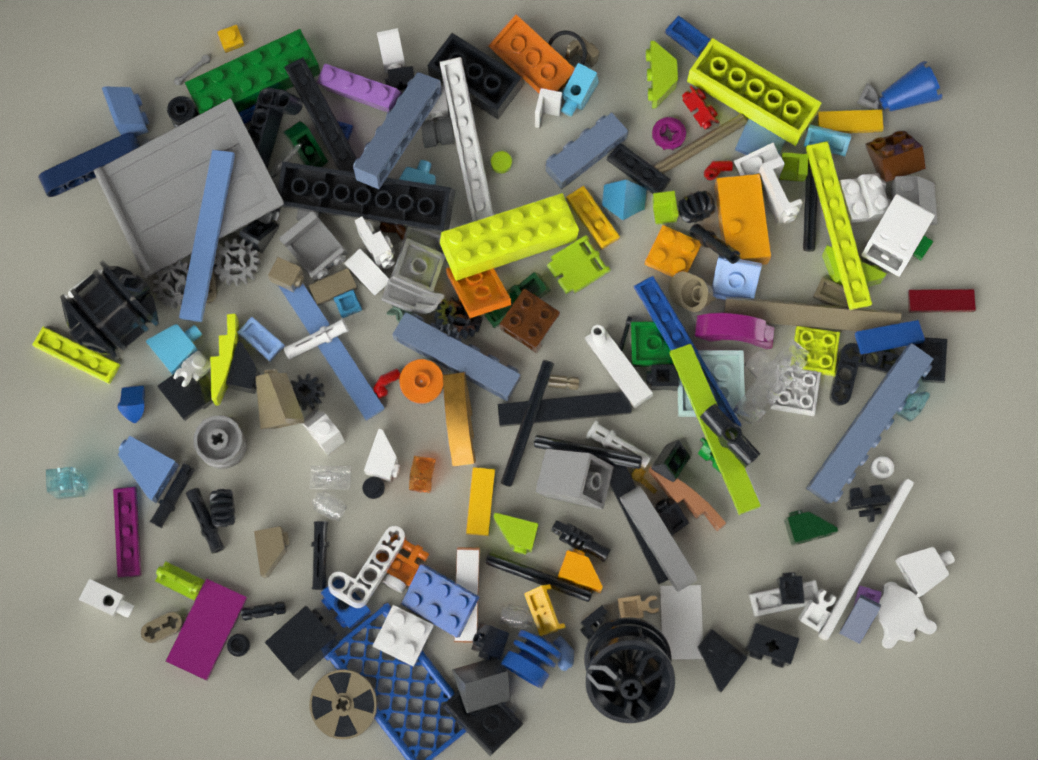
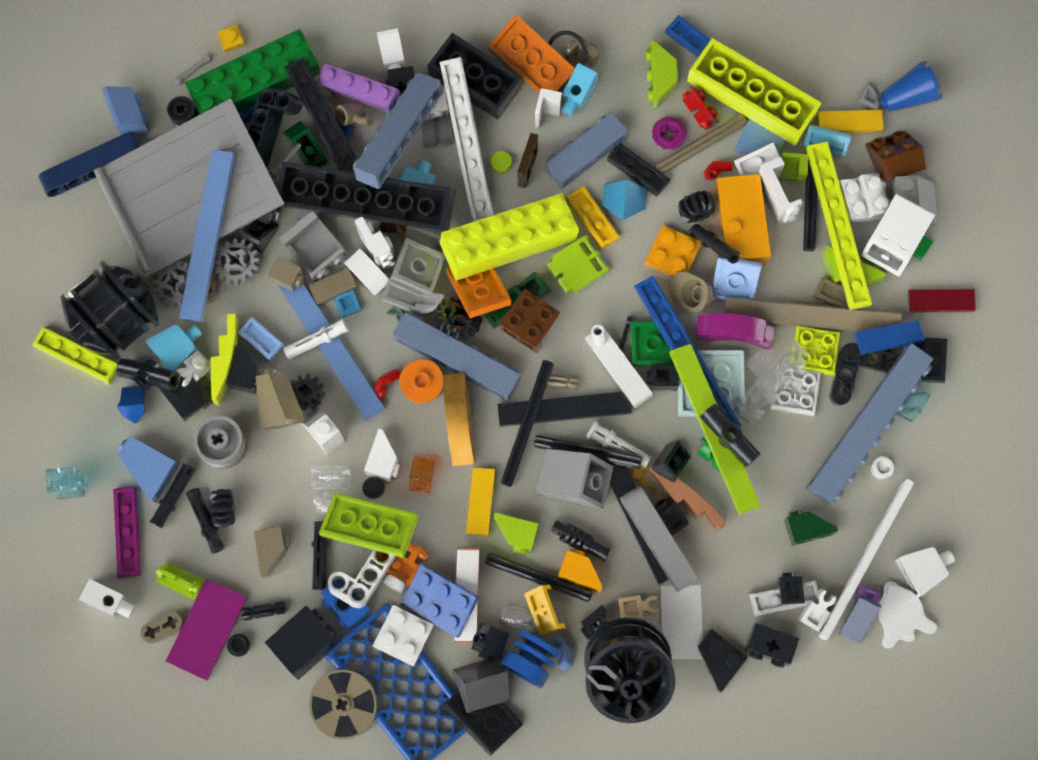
lime panel [652,191,678,225] -> none
black hips [846,484,891,523] -> none
none -> black piece [116,358,181,390]
none -> lime tile [319,492,419,558]
none -> dark tan piece [328,93,373,126]
none -> dark brown tile [517,132,538,188]

